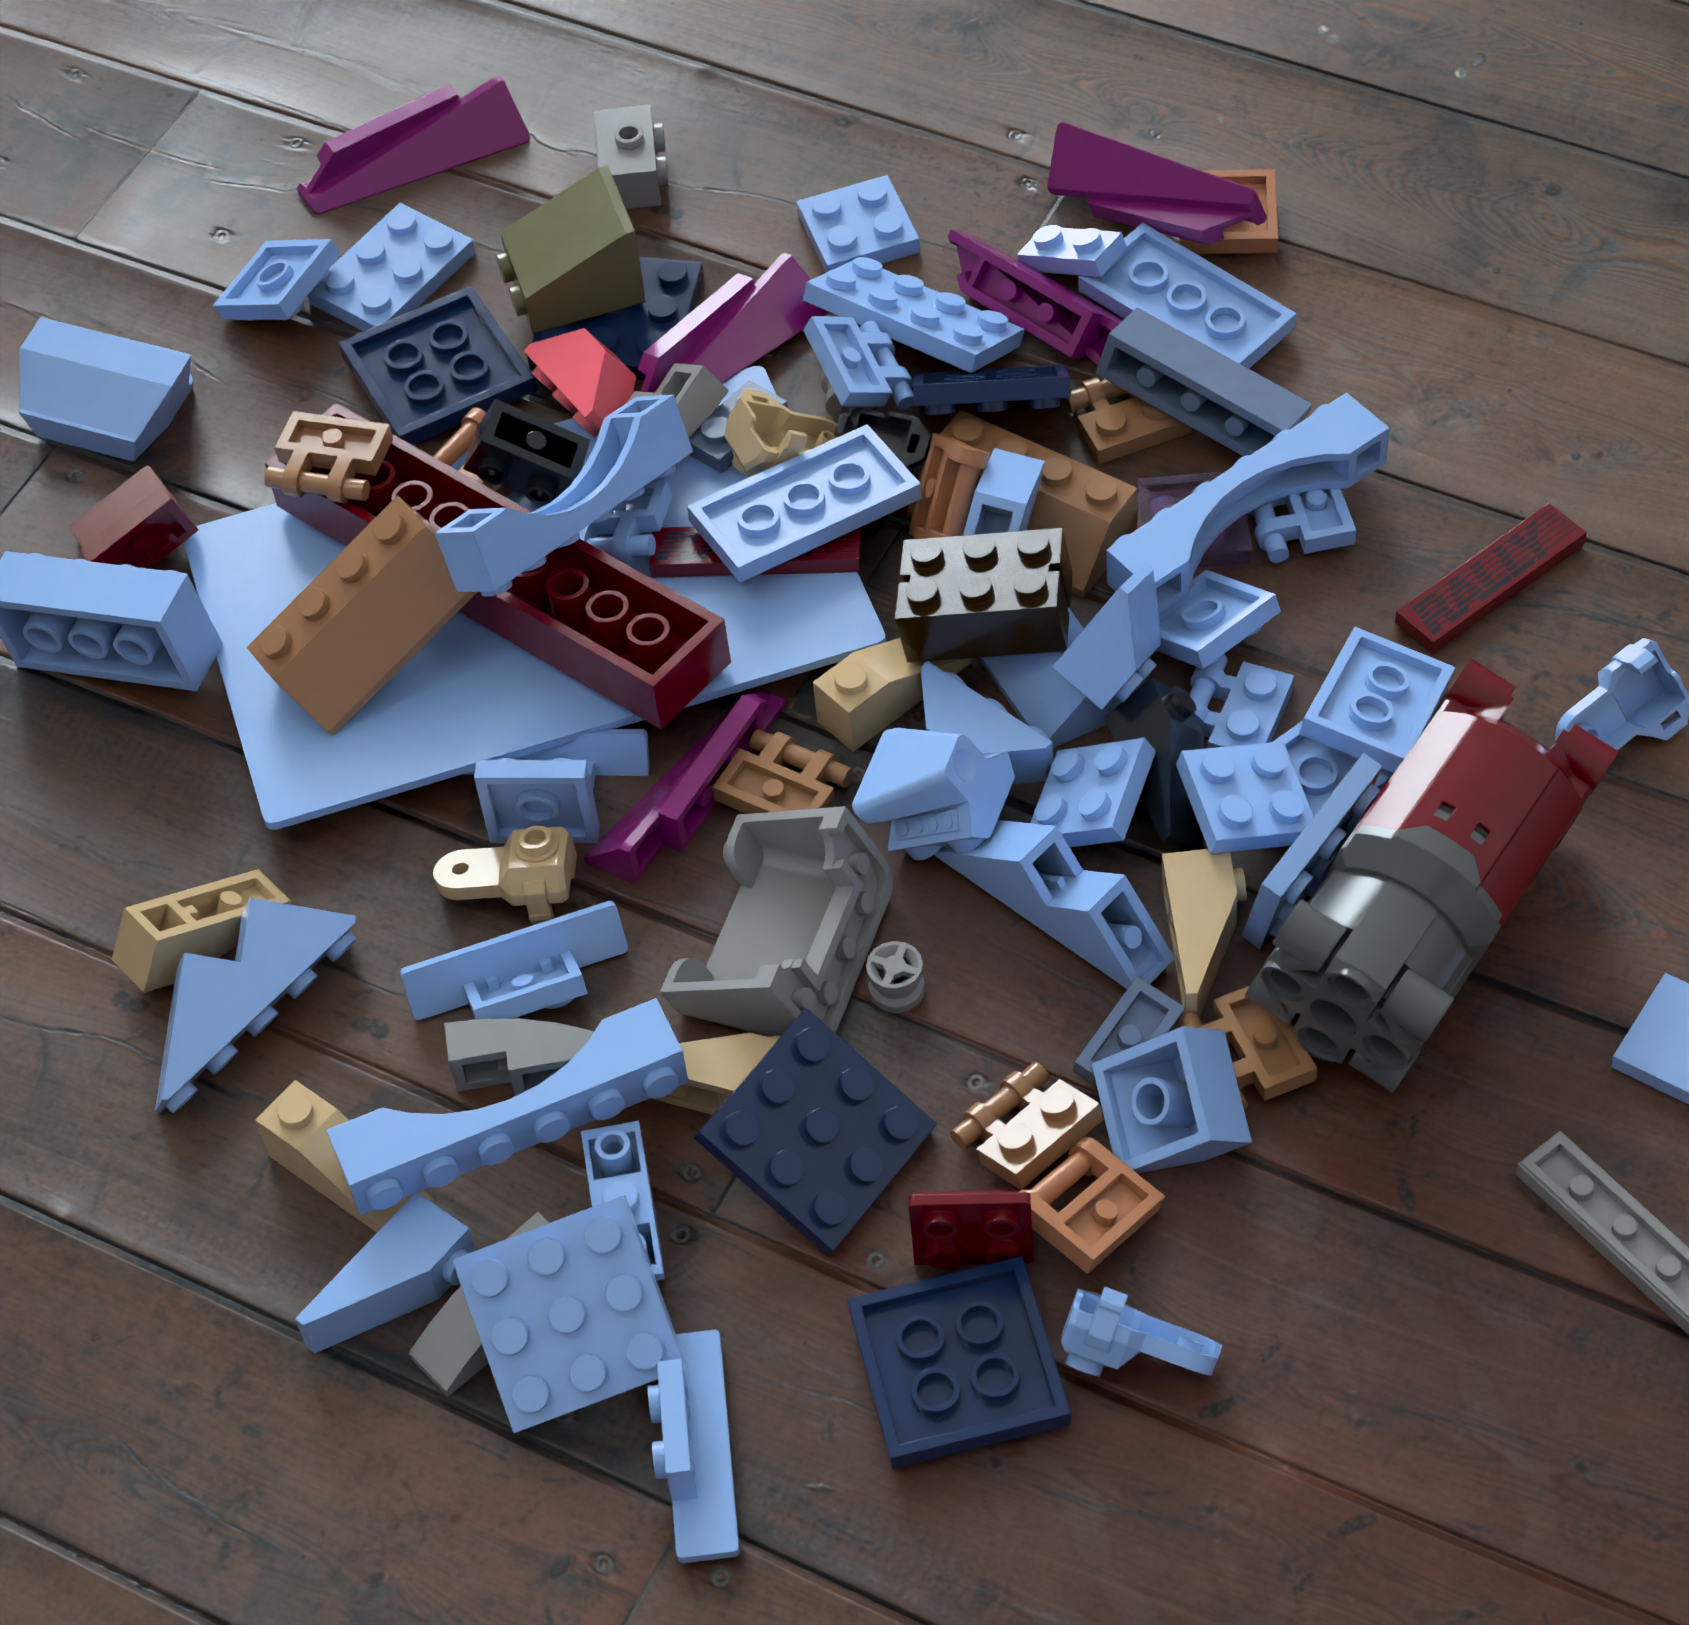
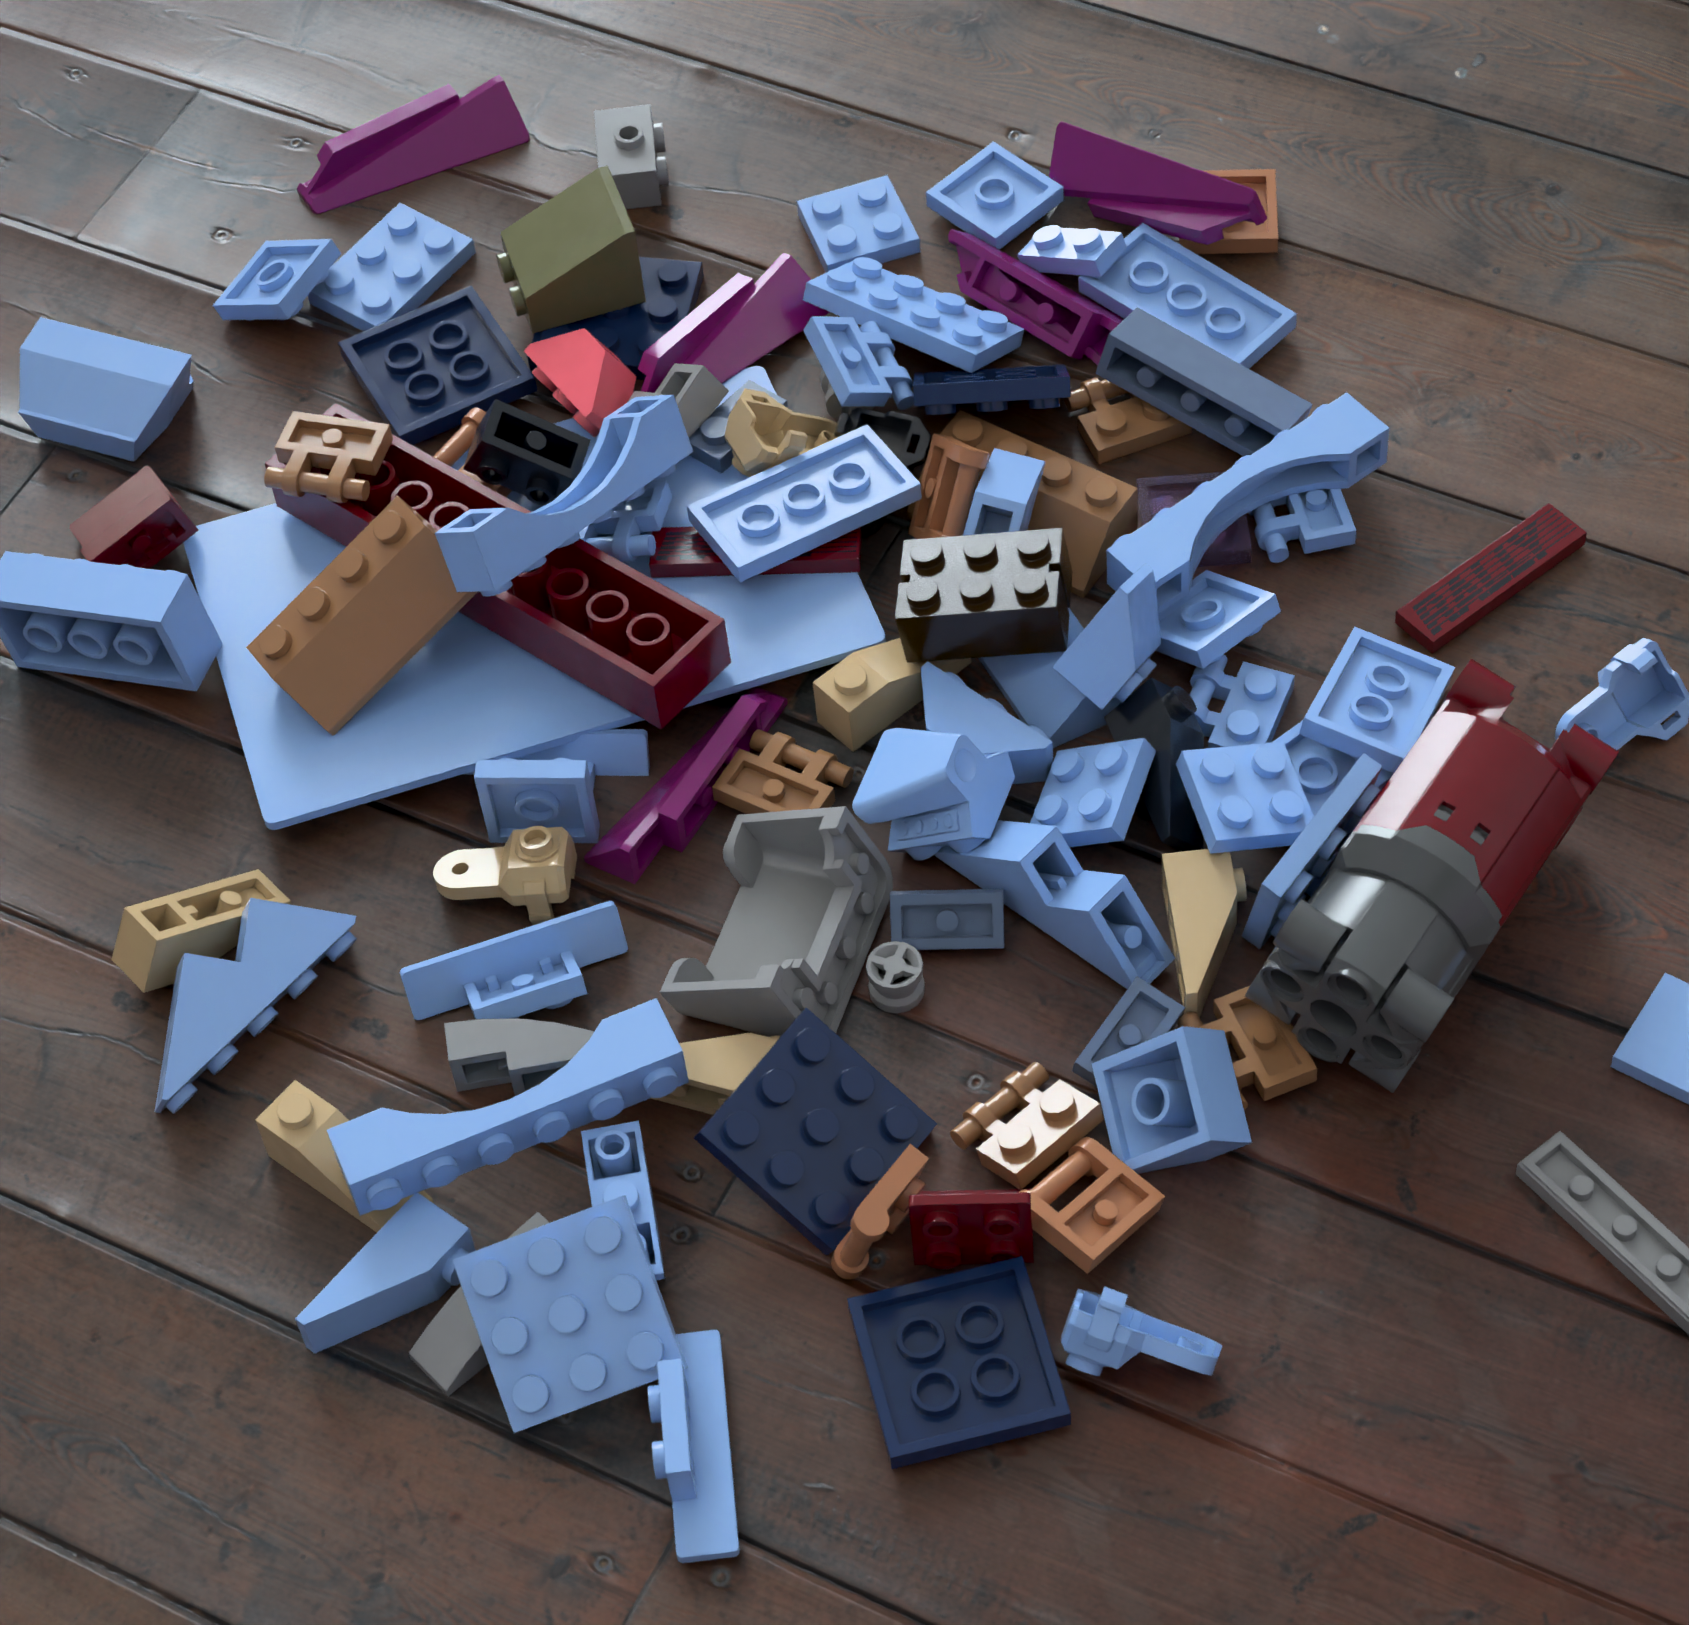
none -> nougat plate [831,1144,929,1280]
none -> sand blue plate [890,889,1005,950]
none -> light blue plate [926,141,1064,250]

